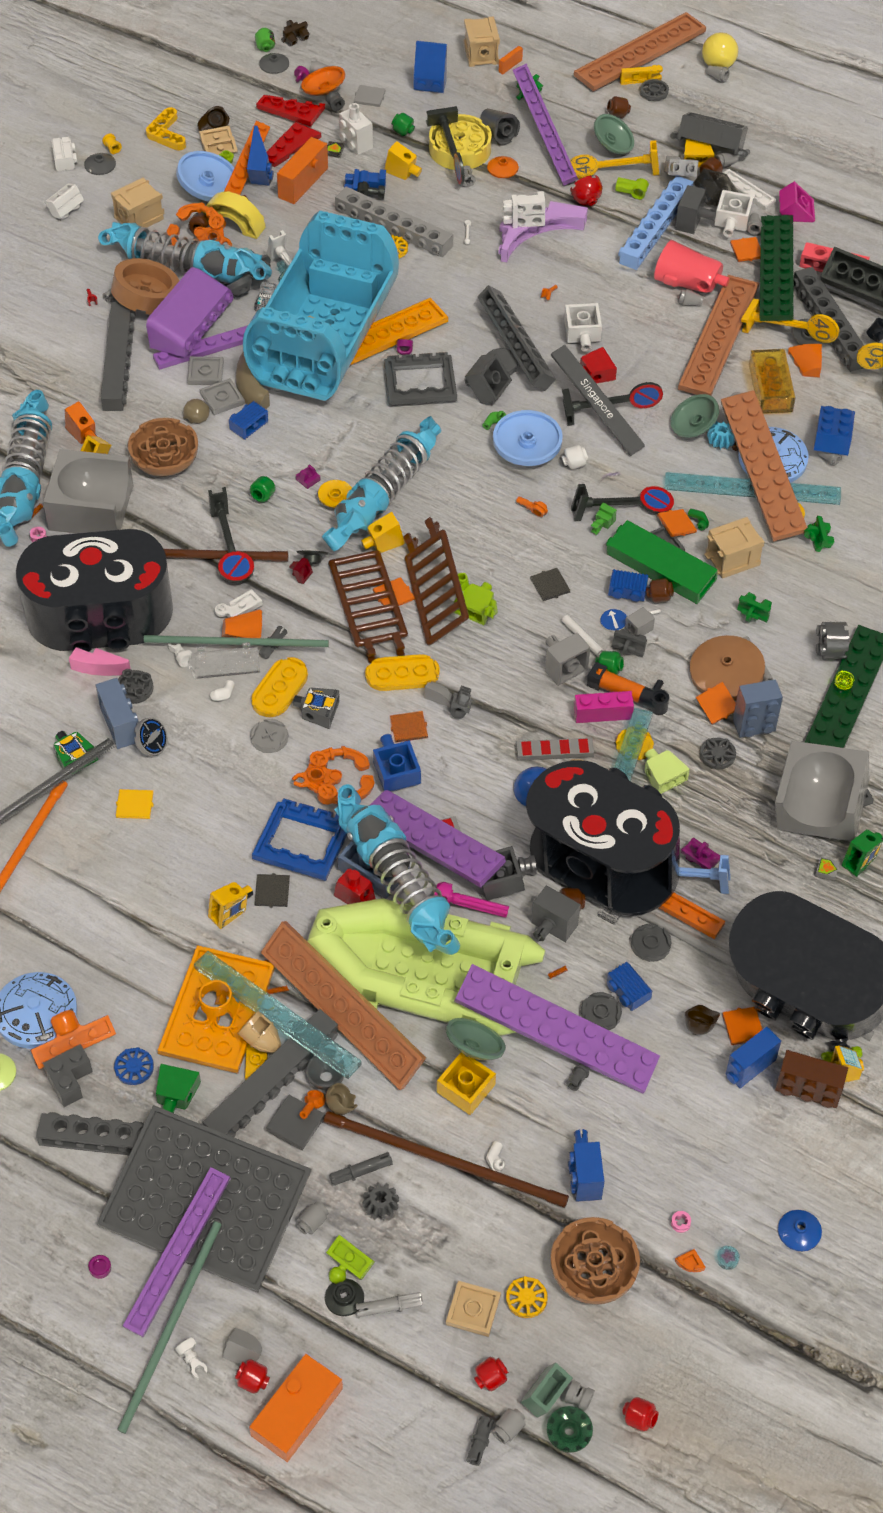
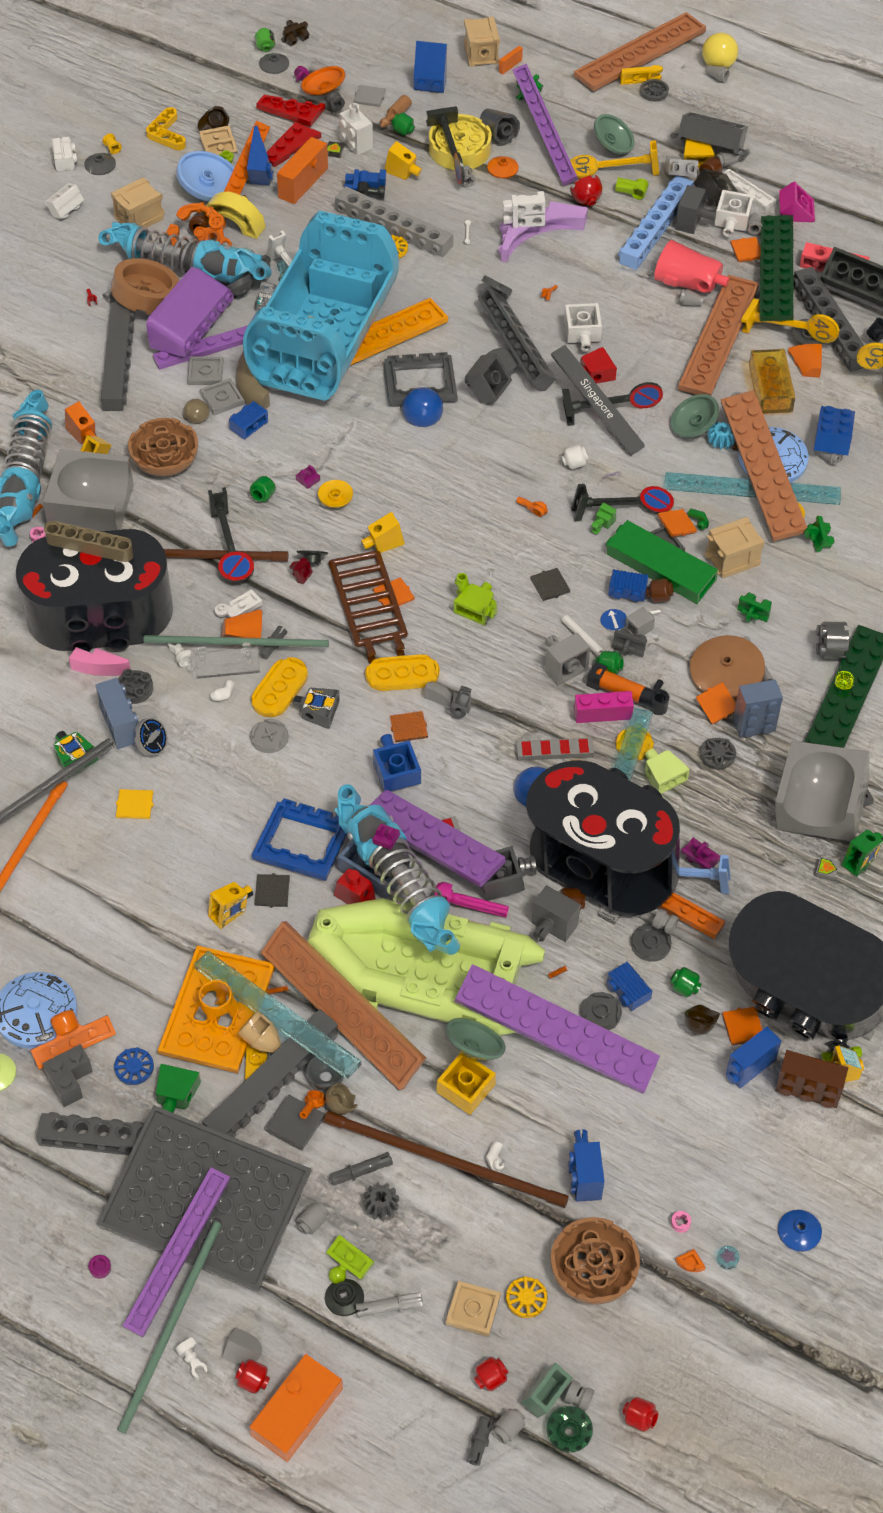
orange piece [292,746,375,805] -> none
piece [322,416,442,551] -> none
magenta tile [396,339,413,355] -> none
reddish brown bar [403,517,469,645] -> none
bright green arm [482,411,506,430] -> none
light blue dish [493,410,563,466] -> none
dark grey axle [566,1063,590,1091] -> none
reddish brown head [607,96,631,118] -> none
none -> dark tan beam [44,521,134,562]
none -> magenta tile [372,824,400,850]
none -> medium nougat wheel [379,95,412,128]
none -> blue piece [402,387,443,427]
none -> dark grey tile [481,275,512,296]
none -> light grey wheel [652,909,679,935]
none -> green head [670,967,702,997]

